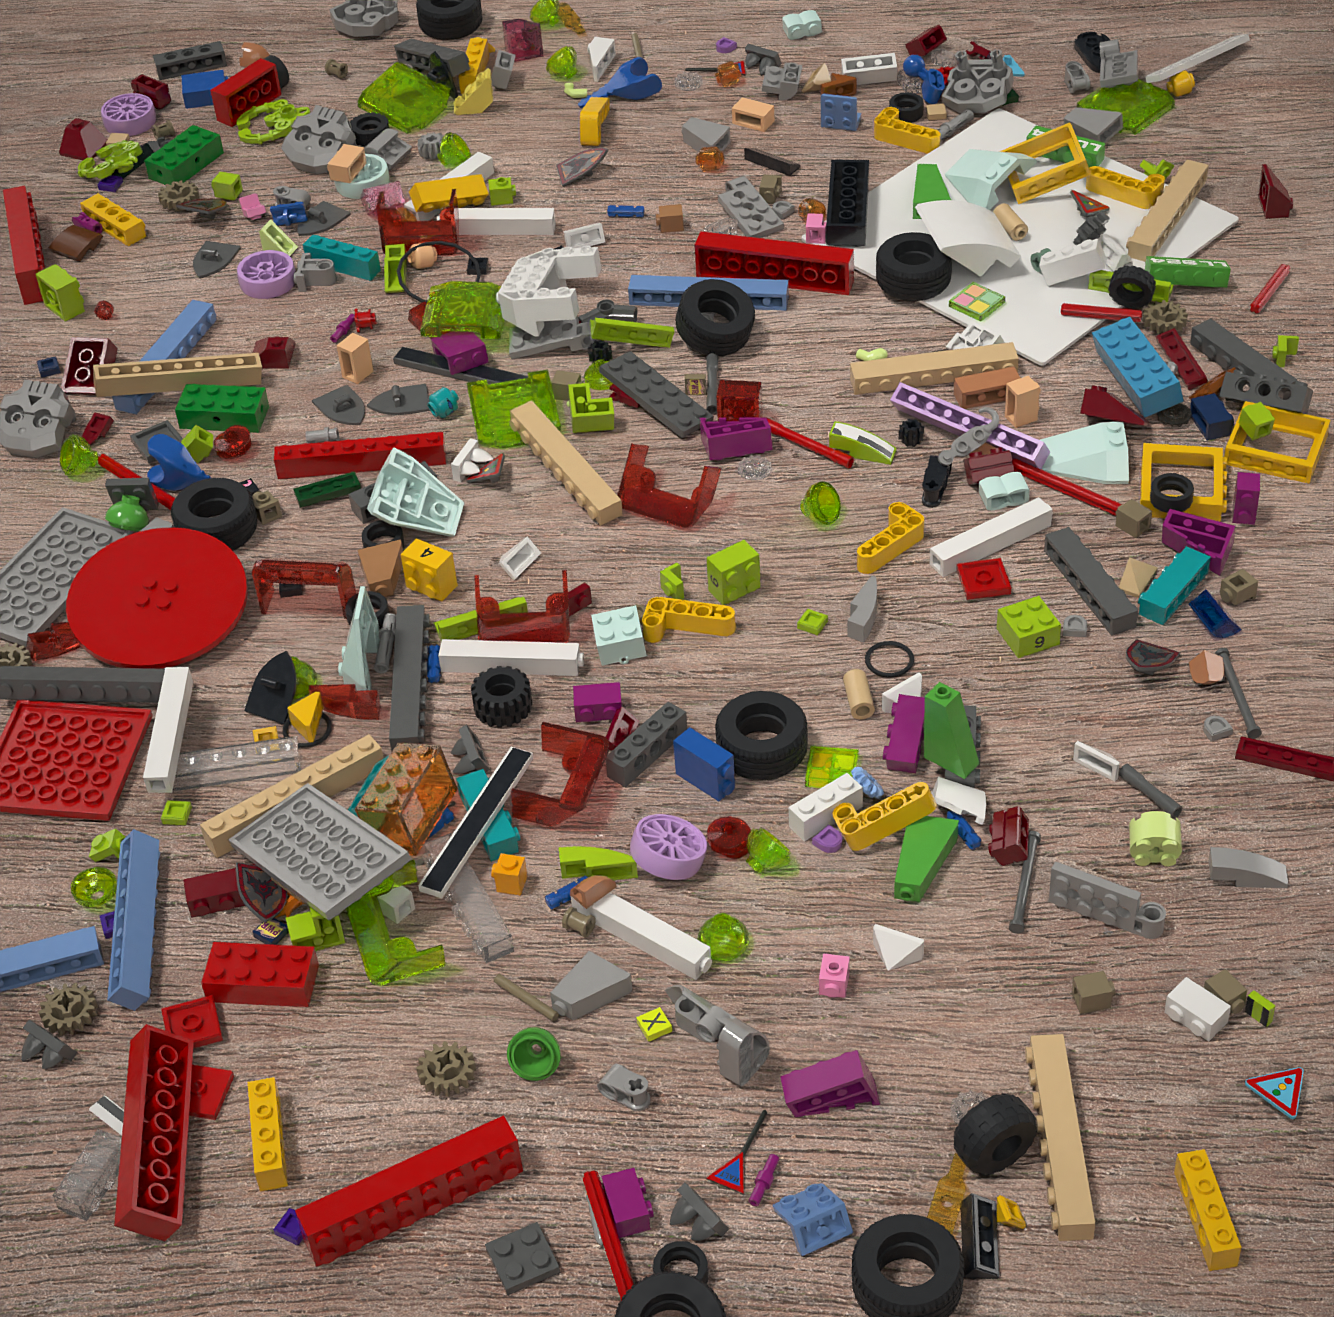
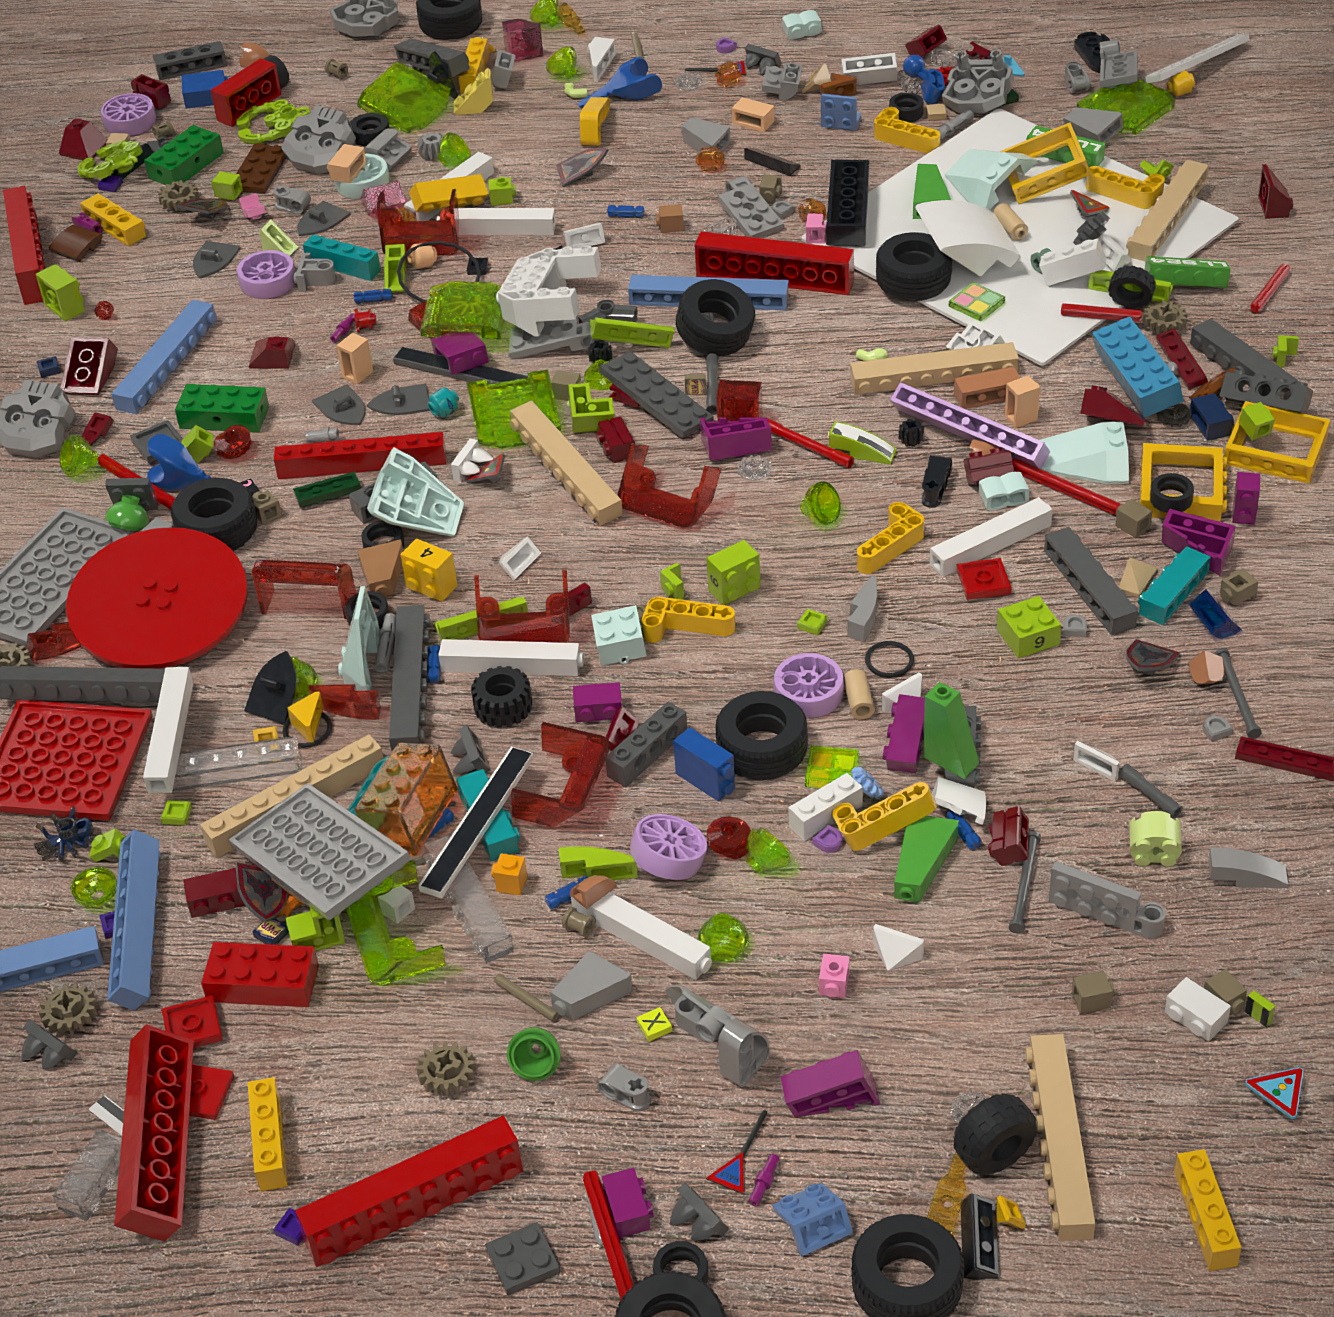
tan brick [93,353,262,397] -> none
blue hips [270,201,308,226] -> none
black tile [279,574,303,598] -> none
light grey piece [938,407,1000,466] -> none
none -> animal [34,806,94,861]
none -> reddish brown plate [236,144,287,194]
none -> blue axle [353,289,392,303]
none -> dark red brick [596,416,636,463]
none -> lavender piece [773,653,844,718]

